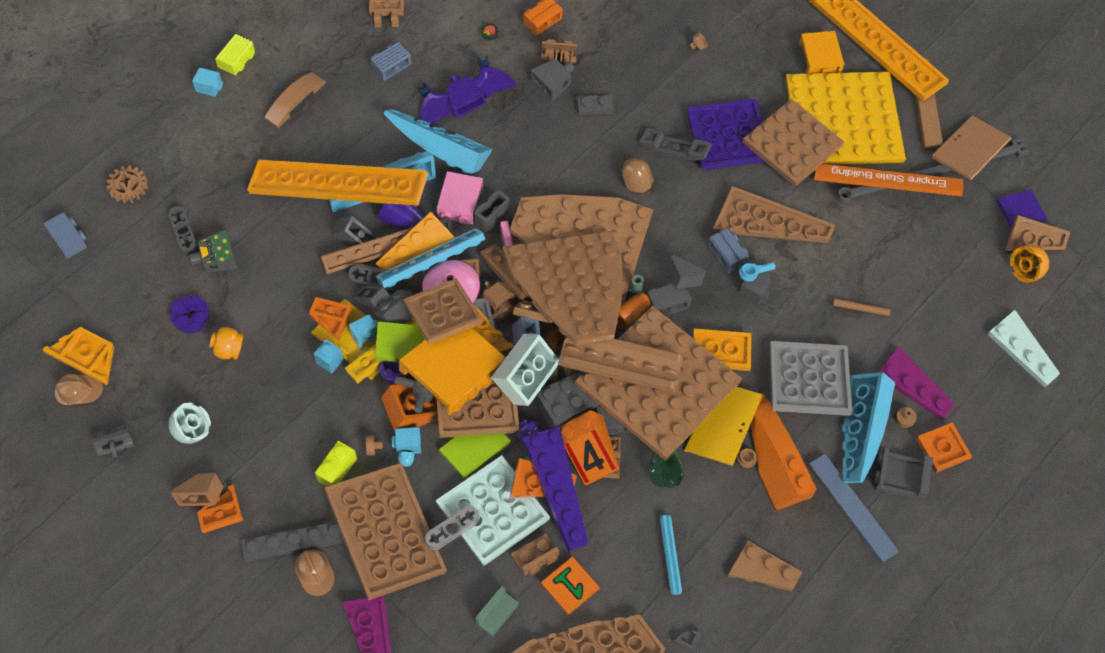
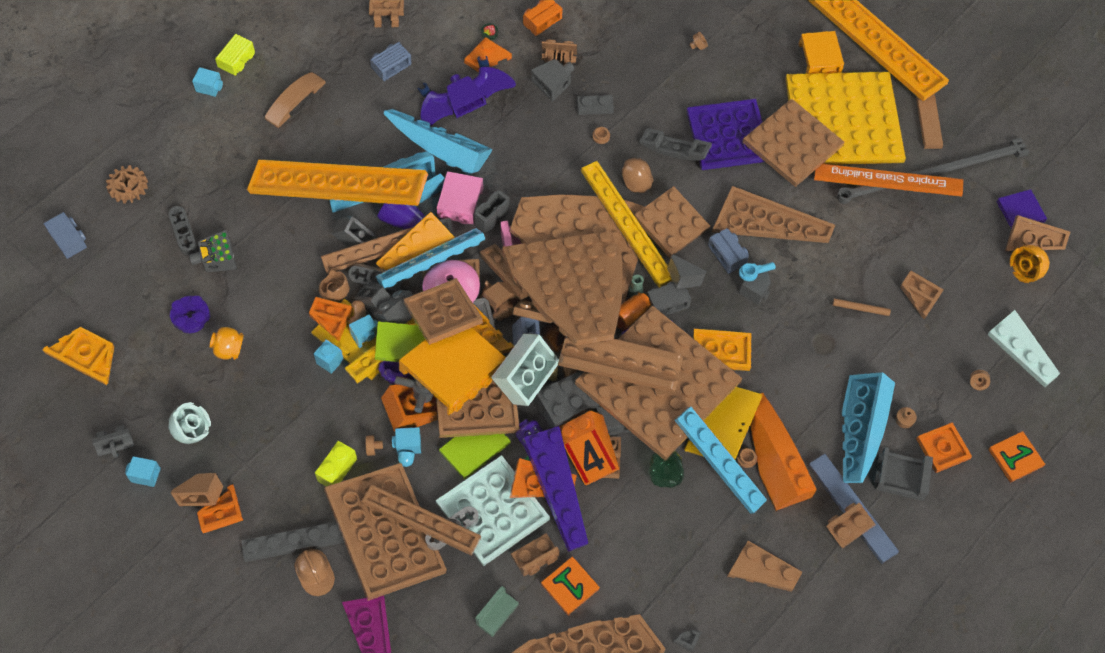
medium nougat piece [55,374,103,405] -> none
medium azure axle [660,515,682,595] -> none
light grey plate [769,341,852,416] -> none
magenta wing [879,346,954,421] -> none
medium nougat container [931,115,1012,180] -> none
none -> medium azure brick [125,457,161,487]
none -> medium nougat hair [318,270,350,302]
none -> medium nougat arm [348,300,366,324]
none -> medium nougat tile [361,484,481,556]
none -> medium azure tile [419,173,445,204]
none -> orange wing [464,37,512,72]
none -> yellow tile [581,161,672,288]
none -> medium nougat plate [592,127,610,144]
none -> medium nougat plate [634,186,710,258]
none -> medium azure plate [674,407,767,514]
none -> medium nougat bracket [826,503,876,549]
none -> medium nougat wing [900,271,944,319]
none -> medium nougat tile [970,370,990,390]
none -> orange tile [988,431,1045,483]

